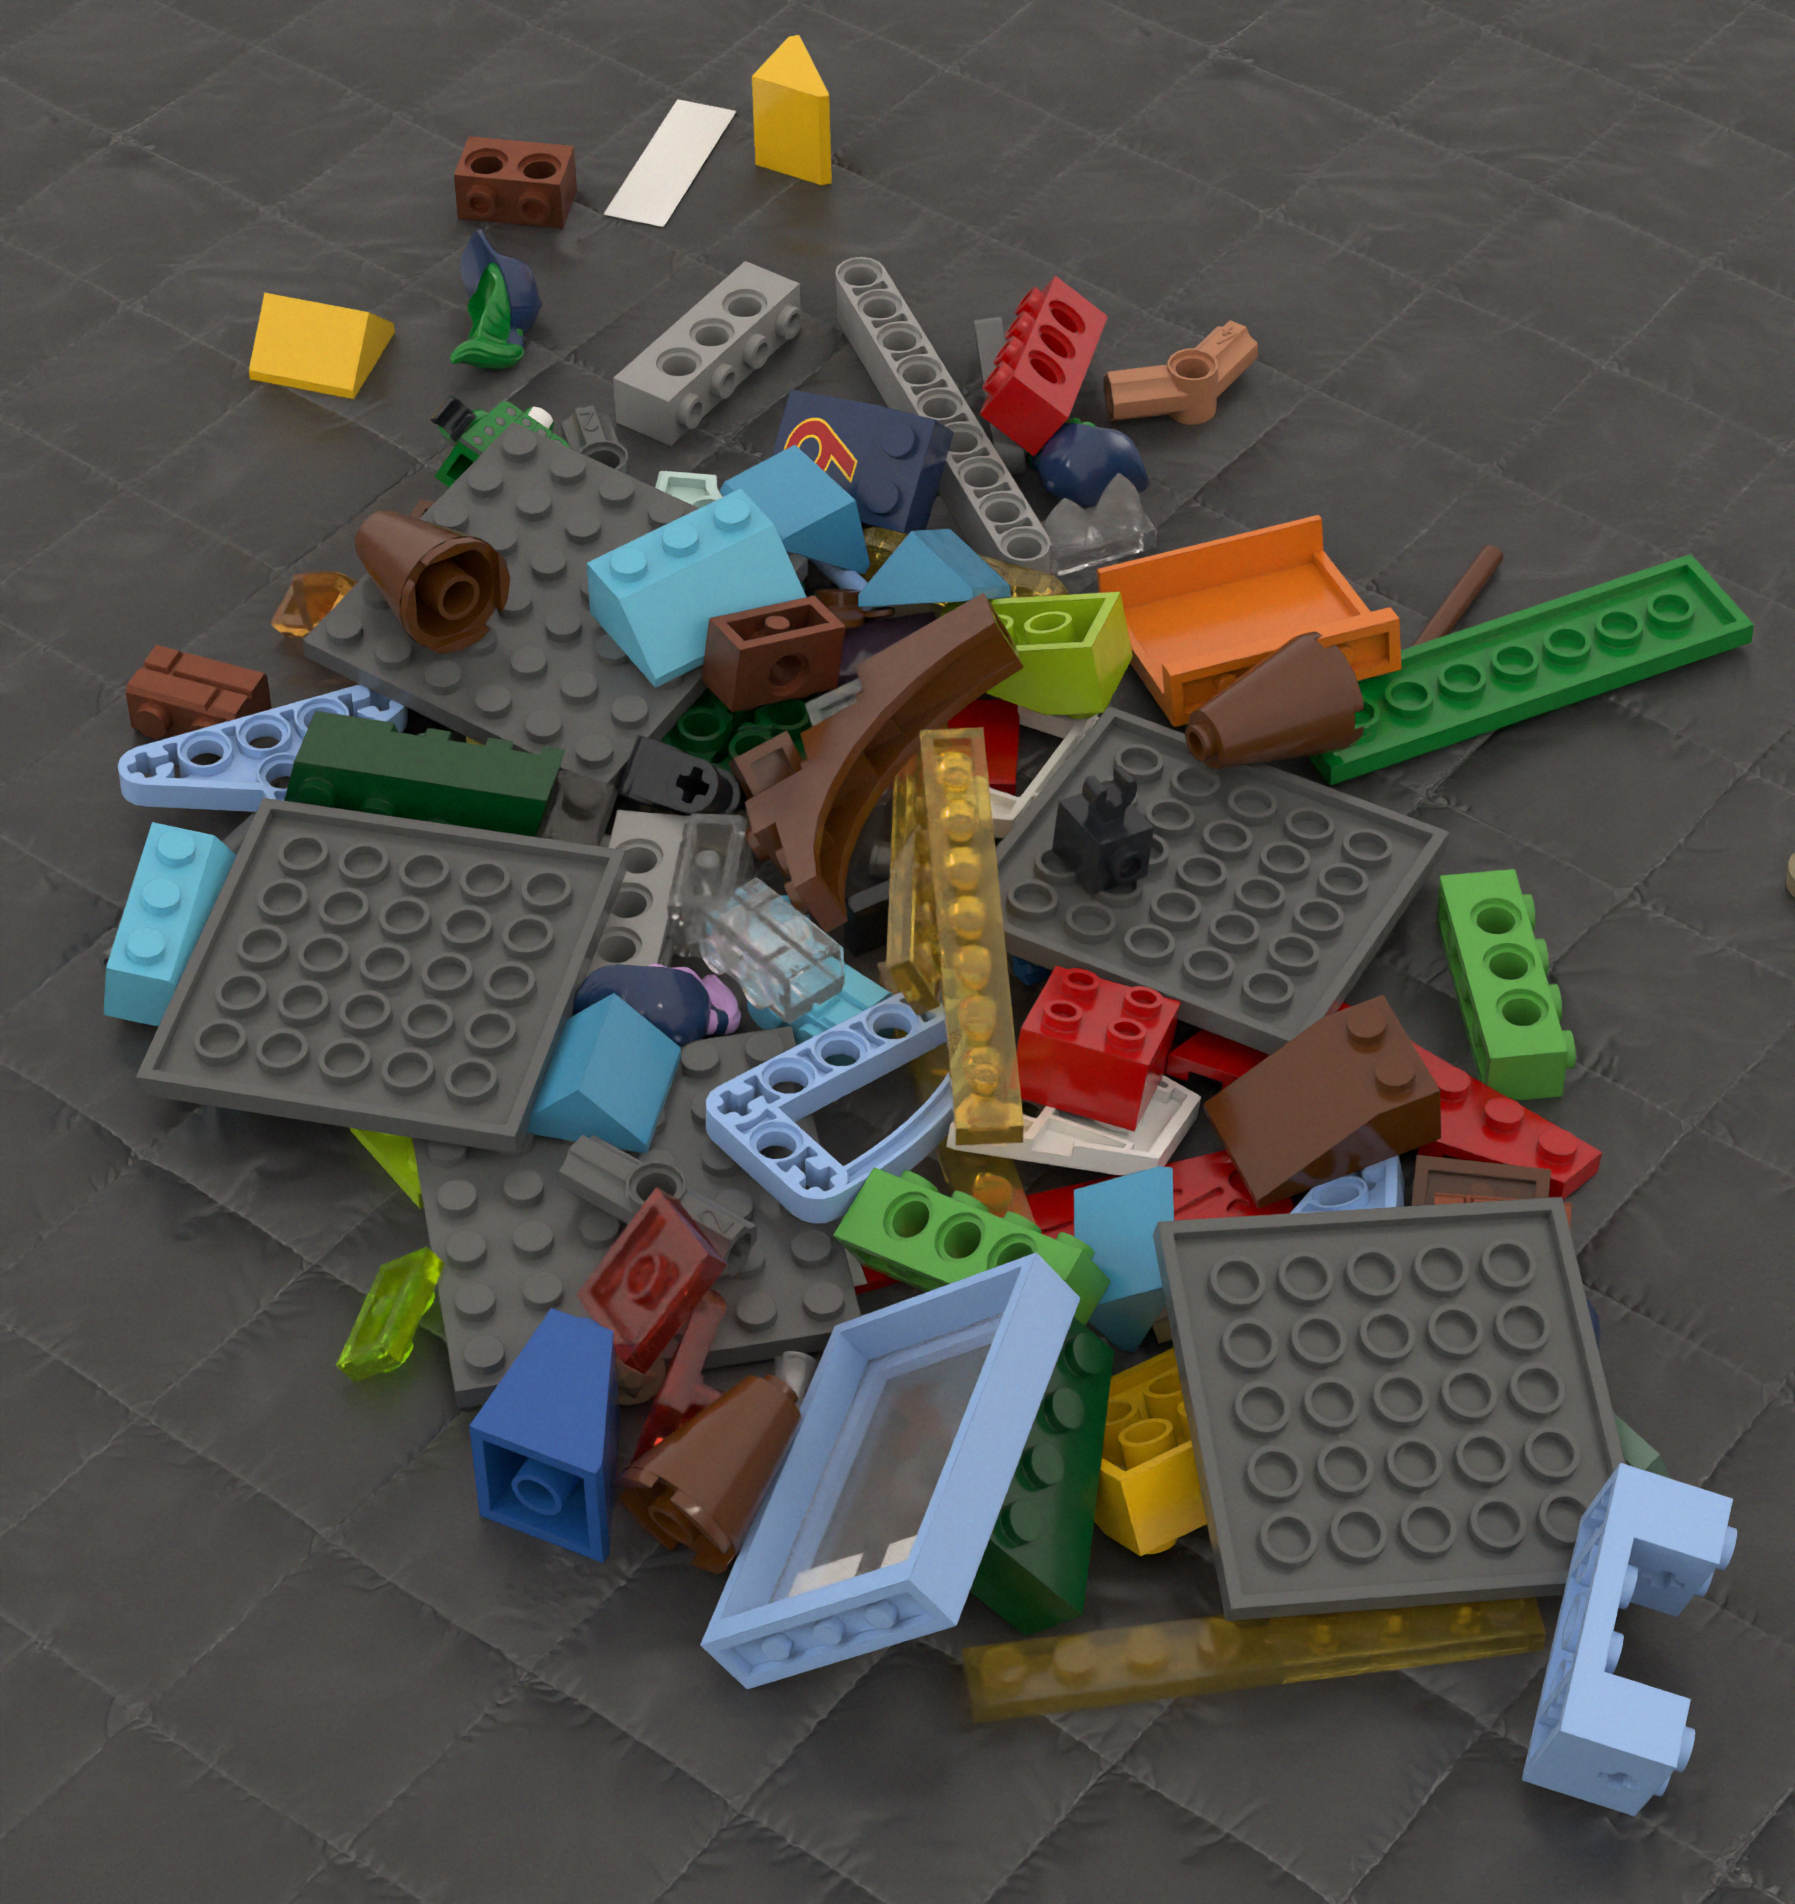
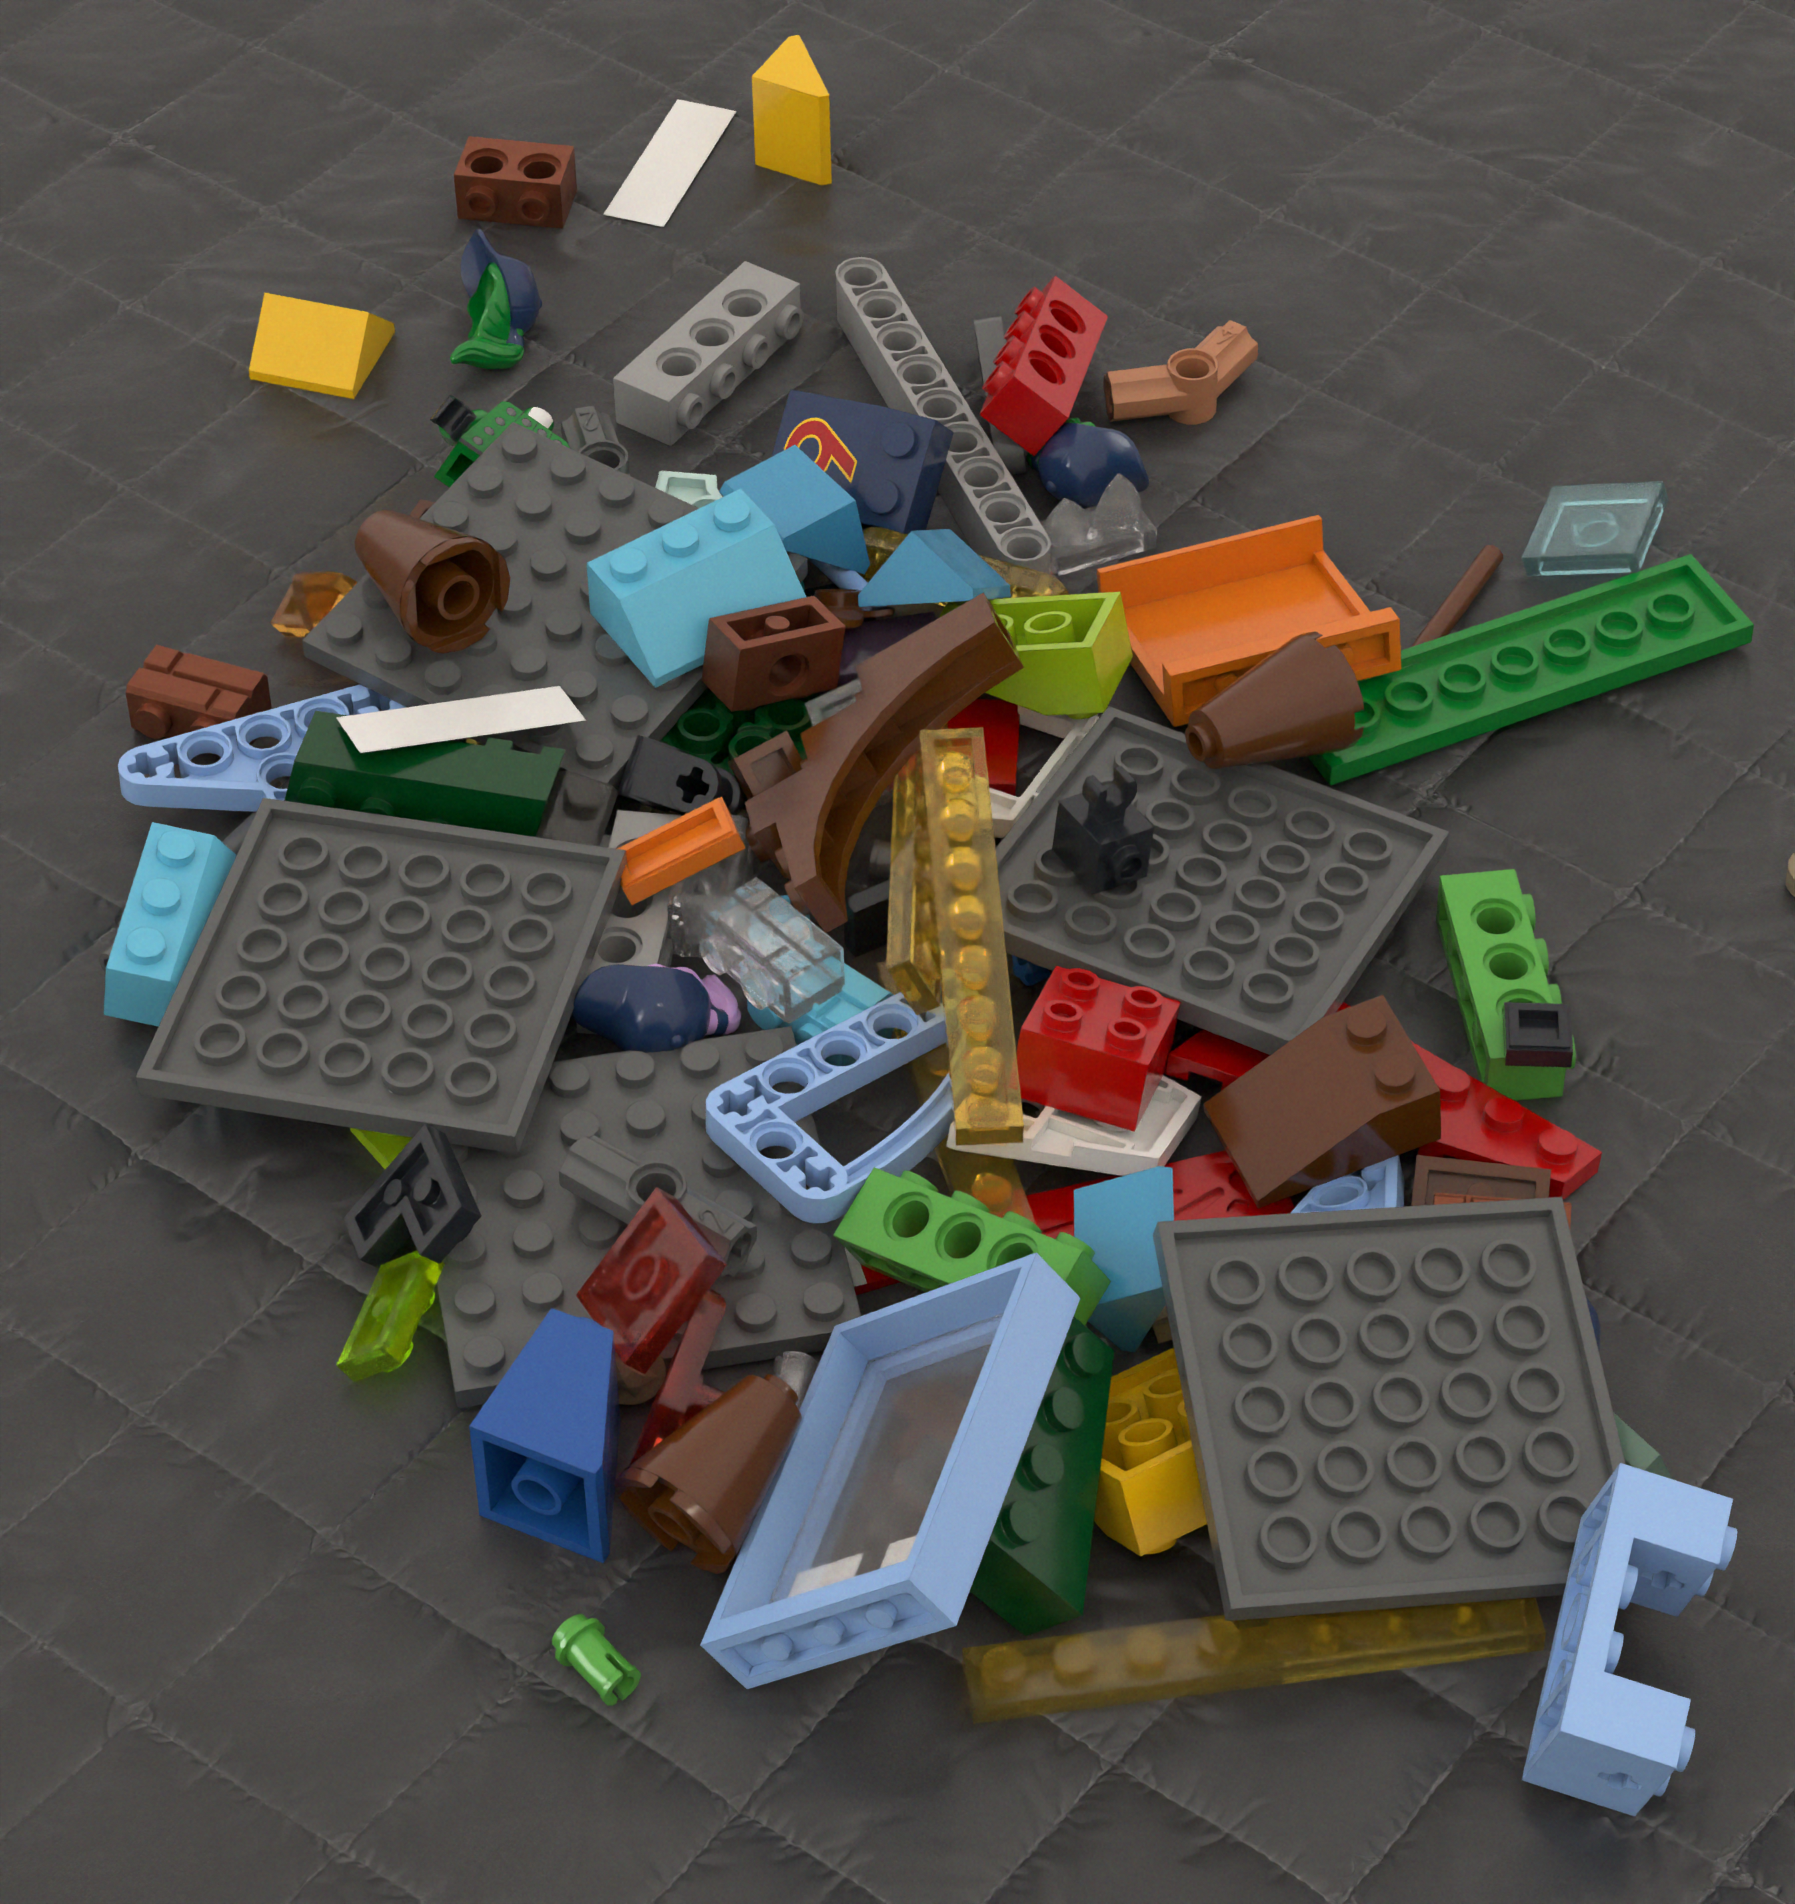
dark azure slope [527,993,681,1153] -> none
none -> white sticker [336,686,586,753]
none -> black plate [343,1124,482,1269]
none -> bright green pin [552,1614,641,1705]
none -> orange tile [617,797,746,905]
none -> black tile [1503,1002,1573,1068]
none -> clear light blue tile [1522,481,1669,576]

